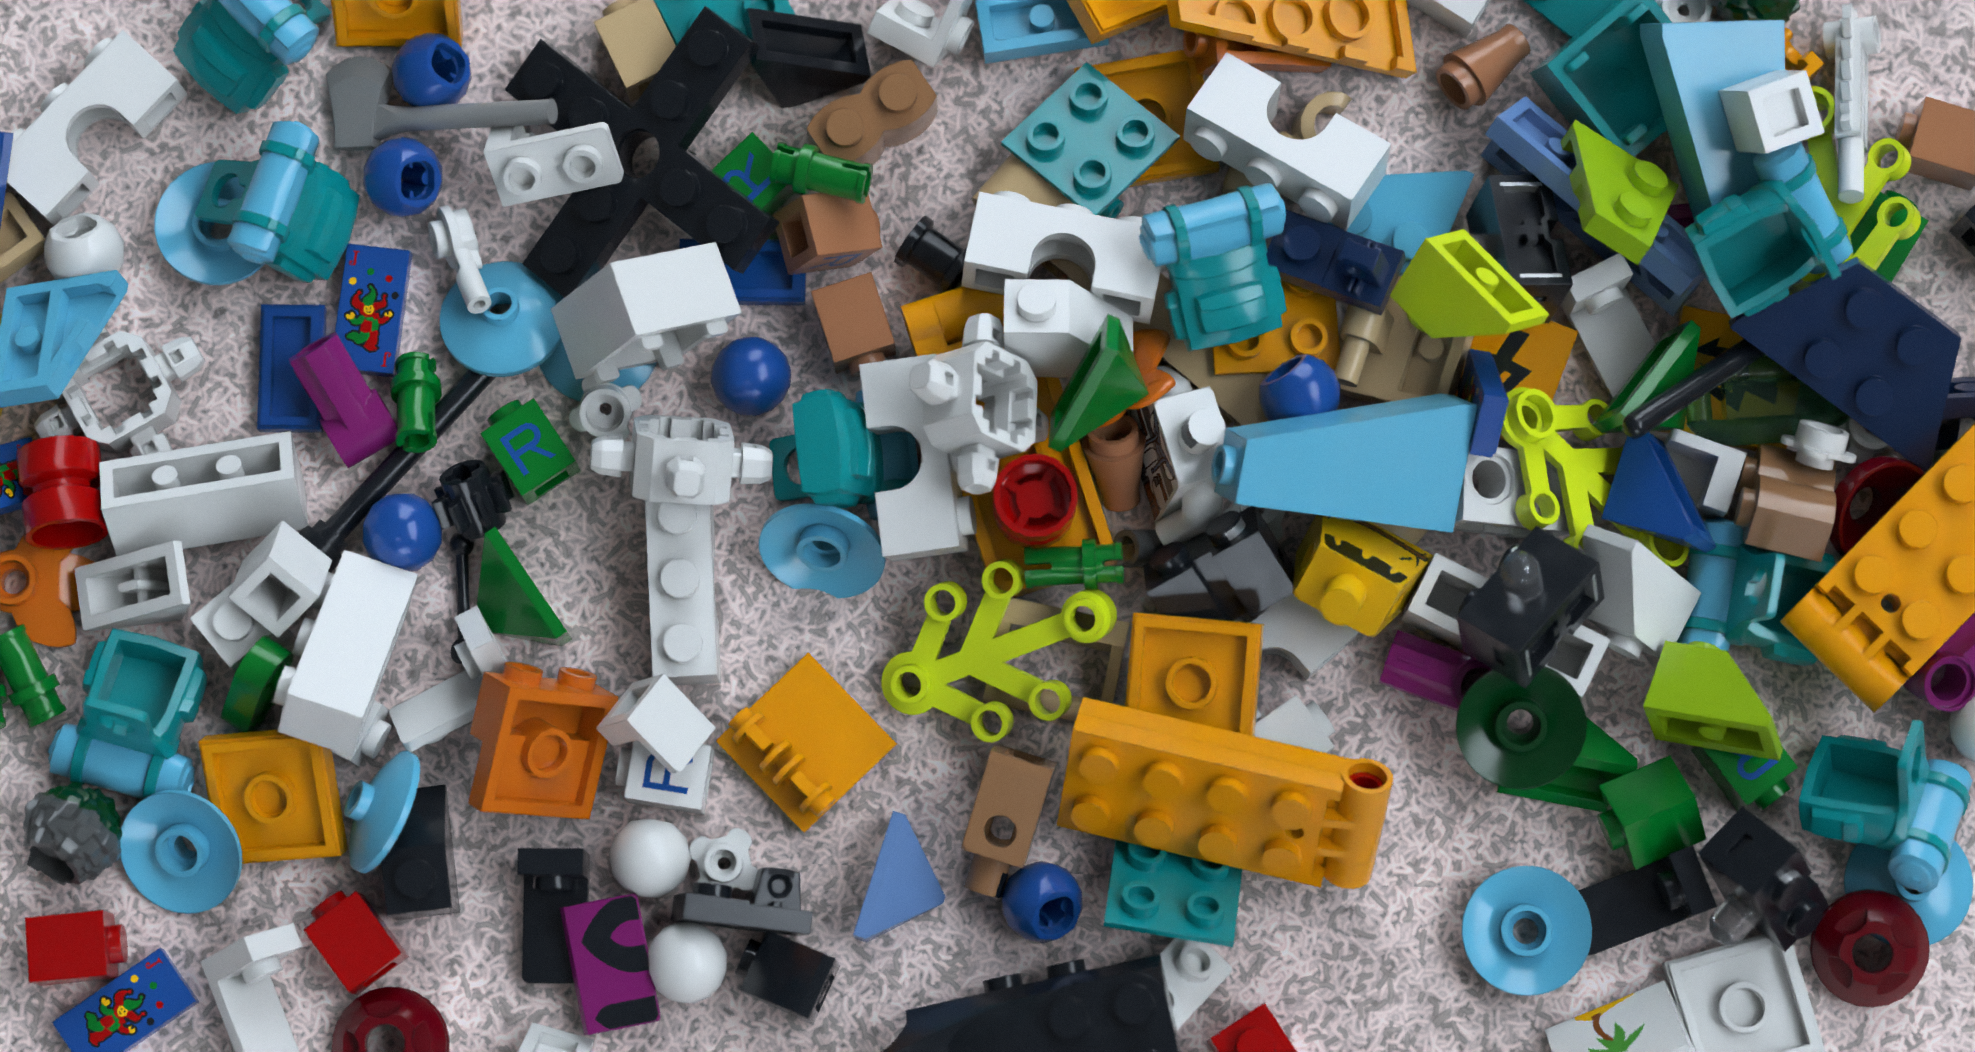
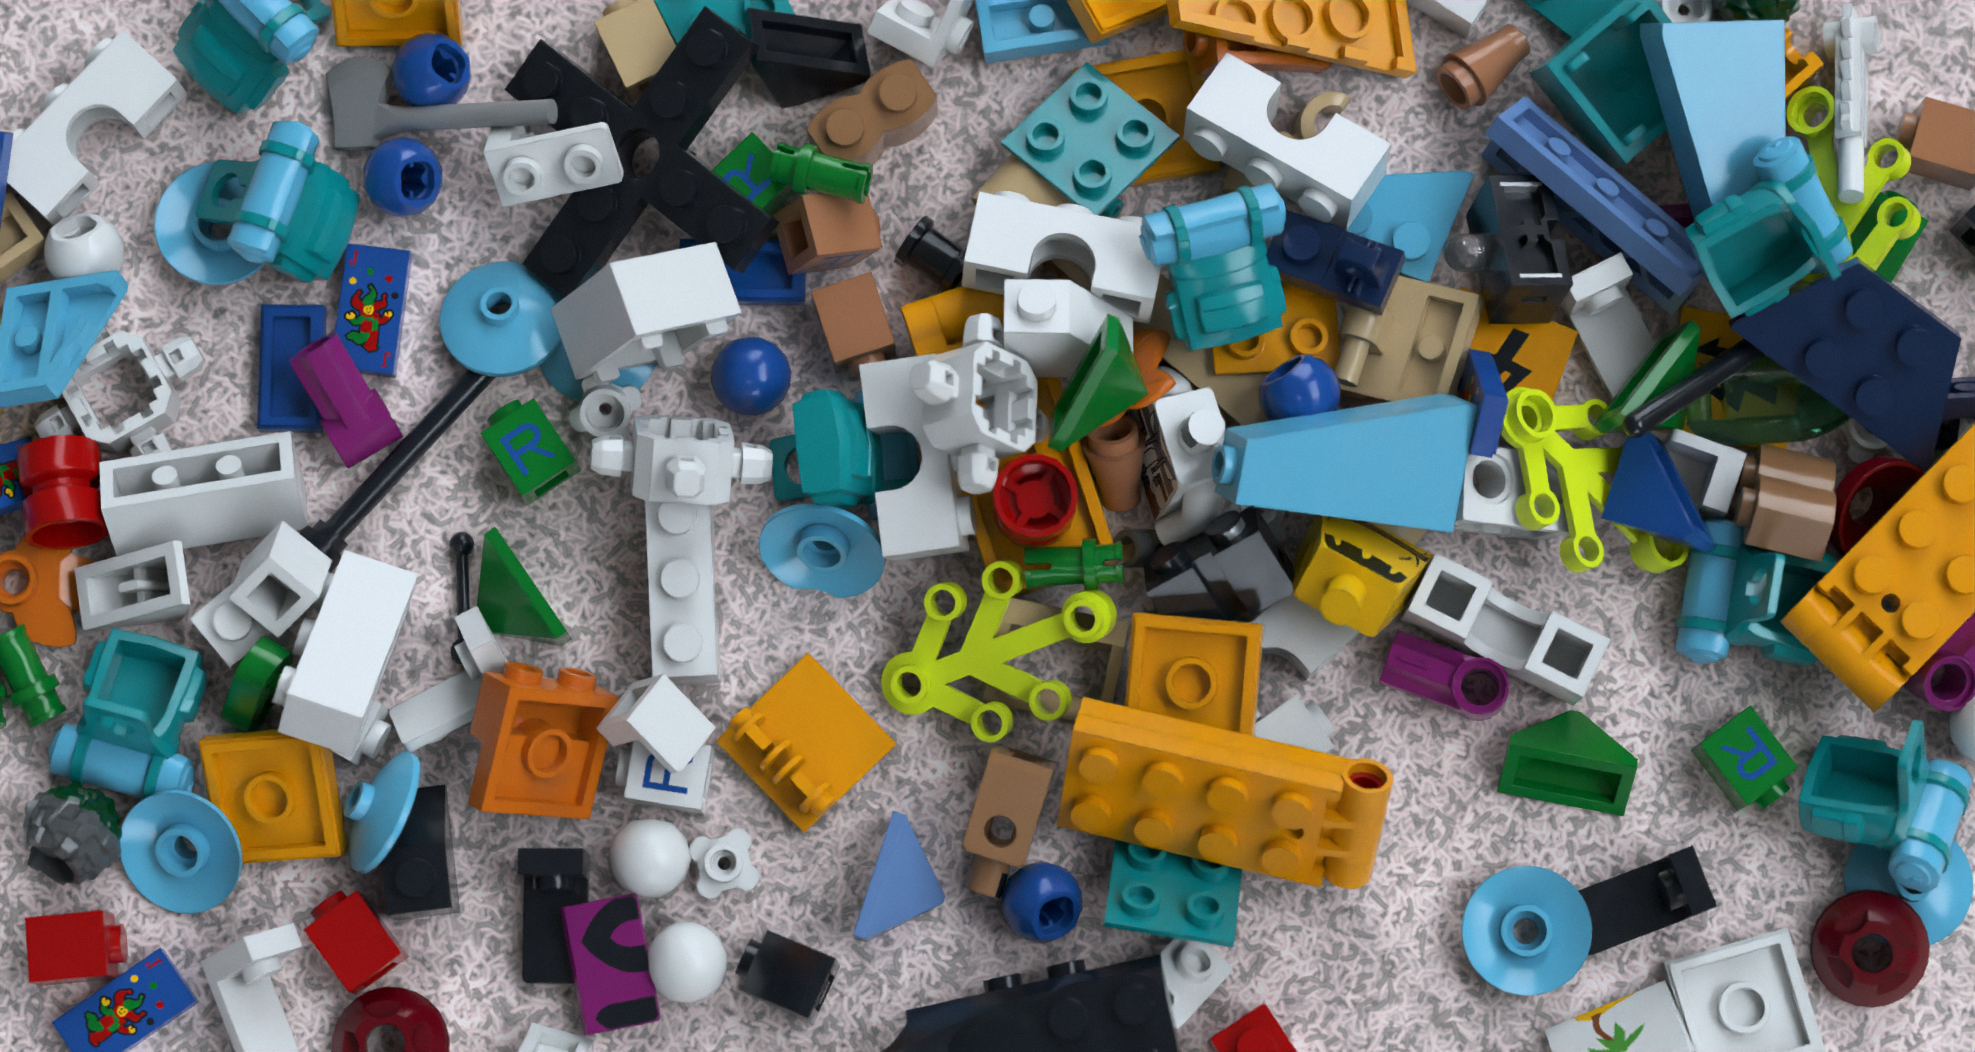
blue piece [362,493,442,572] -> none
green pin [390,351,442,453] -> none
white plate [428,205,492,314] -> none
black gear [431,460,515,539] -> none
black hinge [671,868,813,936] -> none
neon yellow slope [1389,229,1549,338] -> none
black piece [1456,526,1604,688] -> none
dark green dish [1456,666,1587,789] -> none
lime wing [1561,119,1679,265] -> none
white slope [1583,524,1701,660] -> none
green brick [1597,755,1707,870] -> none
lime slope [1643,641,1783,761] -> none
black piece [1698,806,1829,952] -> none
white panel [1719,70,1825,154] -> none
white plate [1780,419,1857,470] -> none

